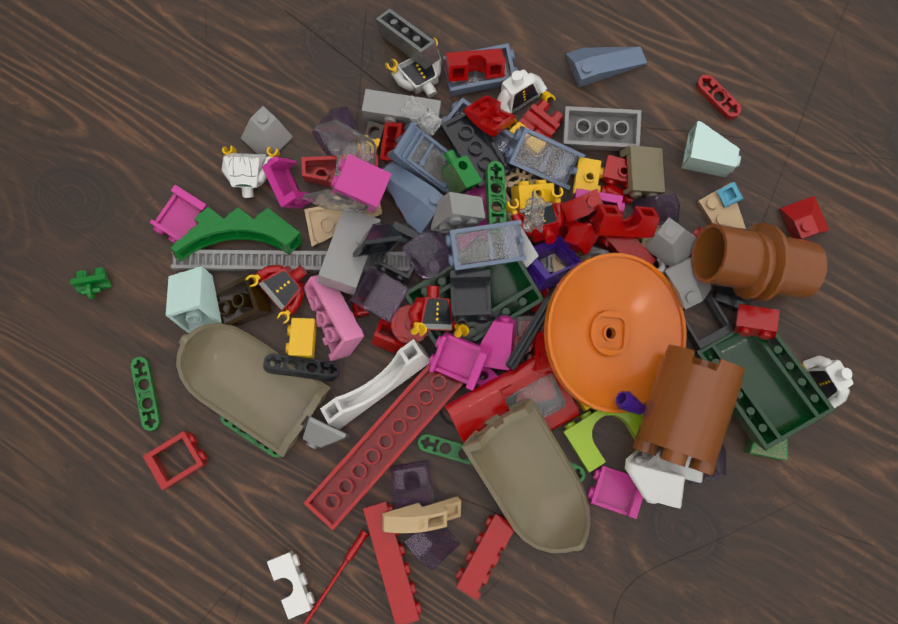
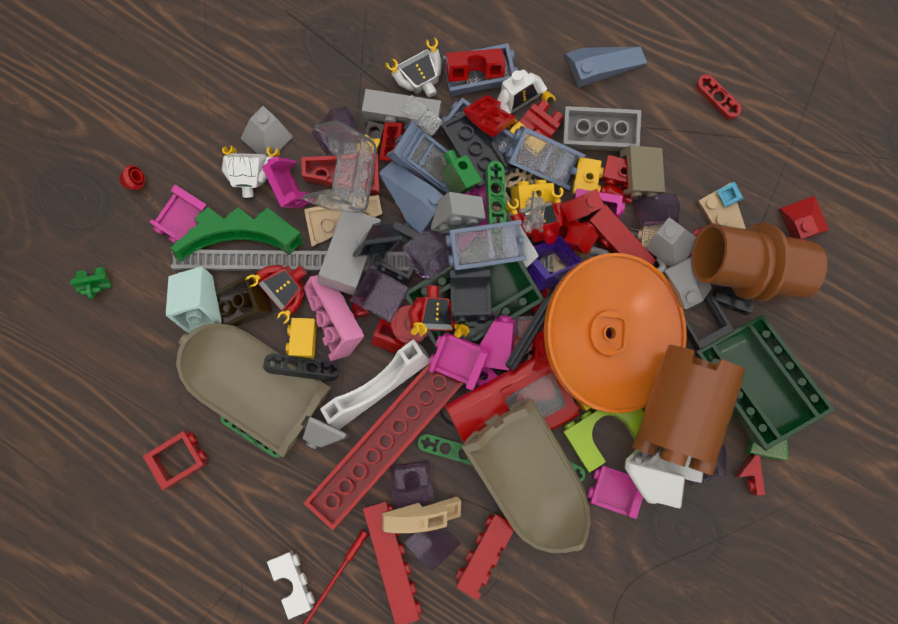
green beam [131,357,162,431] -> none
dark pink panel [330,154,392,213] -> none
flat silver brick [376,9,440,69] -> none
red arch [593,204,660,238] -> none
dark purple cone [615,391,645,415] -> none
light aqua slope [682,121,741,178] -> none
red brick [734,304,780,340] -> none
white torso [801,356,853,408] -> none
none -> red cone [119,165,145,190]
none -> red slope [734,455,765,496]

